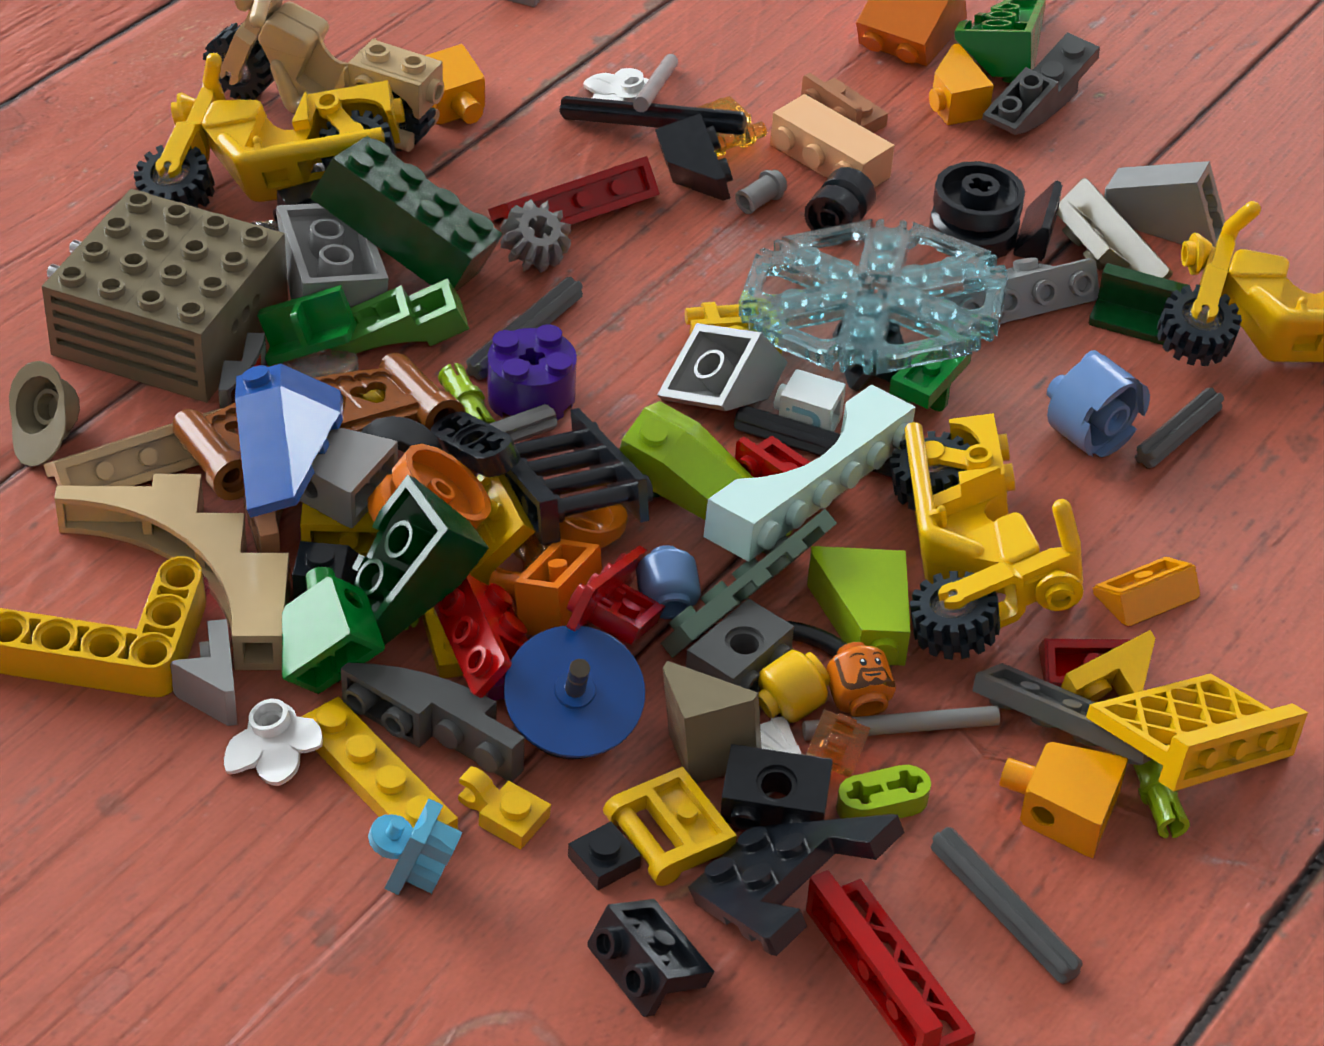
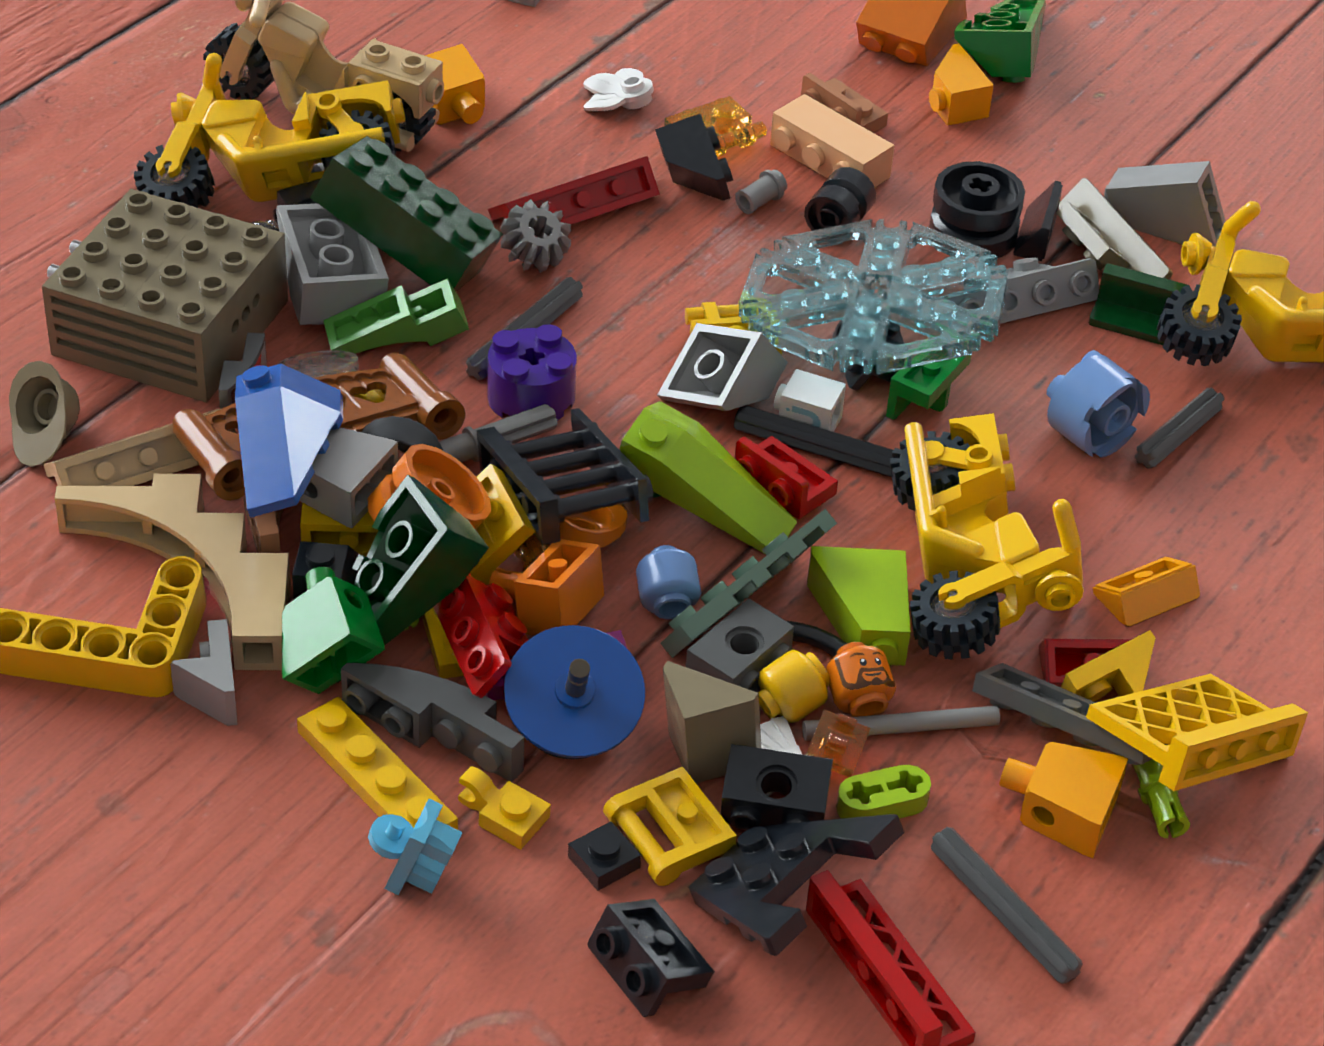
white plate [224,699,323,786] -> none
green panel [257,285,357,366] -> none
black beam [431,411,521,477] -> none
lime pin [438,363,496,424] -> none
black axle [559,96,747,135] -> none
red bracket [566,545,665,645] -> none
light grey bar [633,54,678,112] -> none
light aqua arch [703,384,916,562] -> none
dark grey slope [982,32,1100,135] -> none

